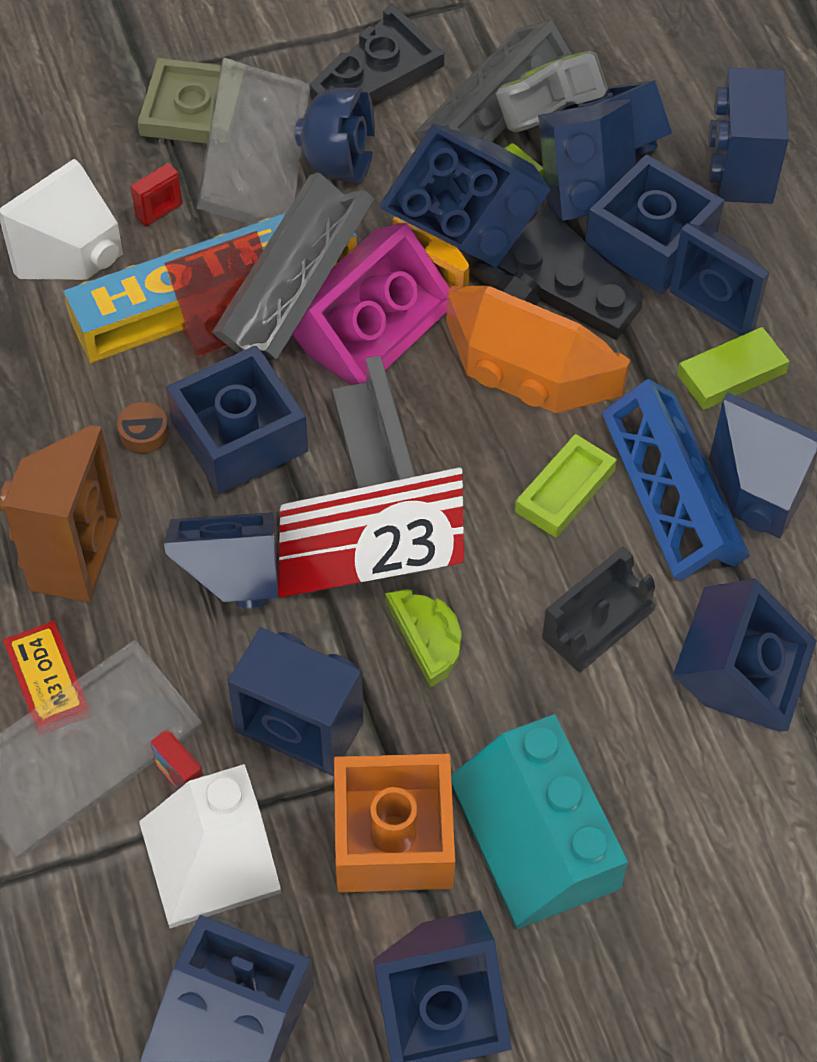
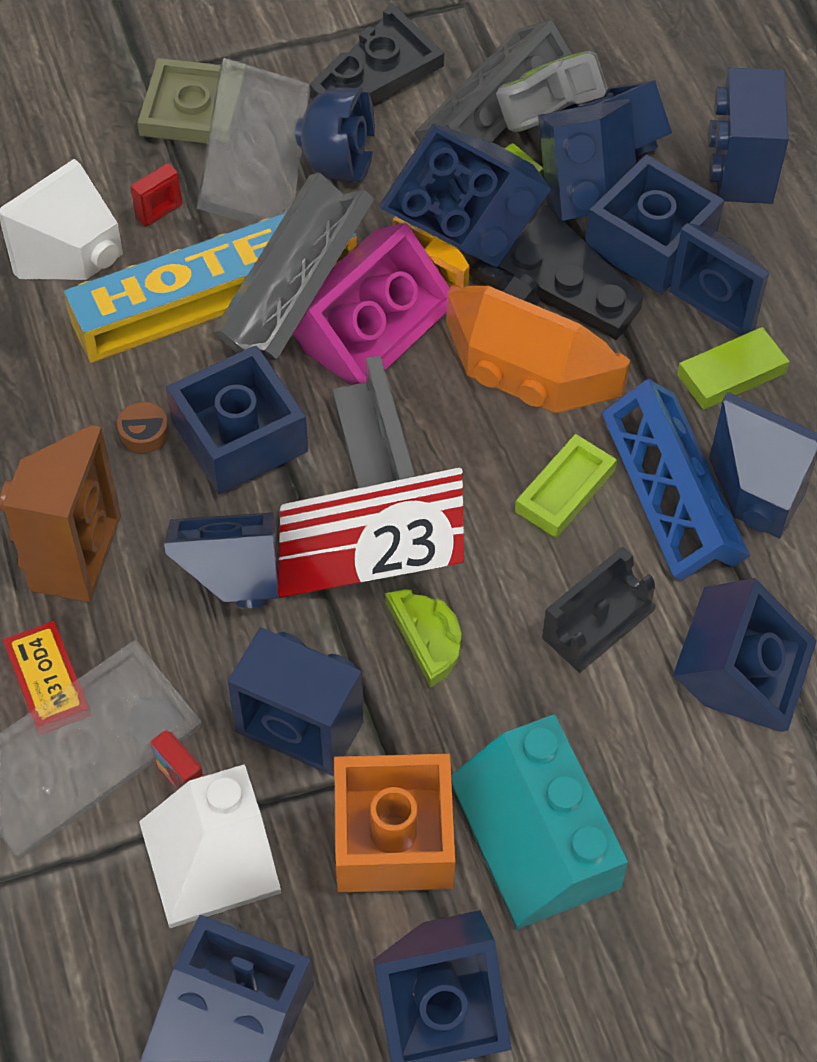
clear red hinge [164,231,263,357] -> none

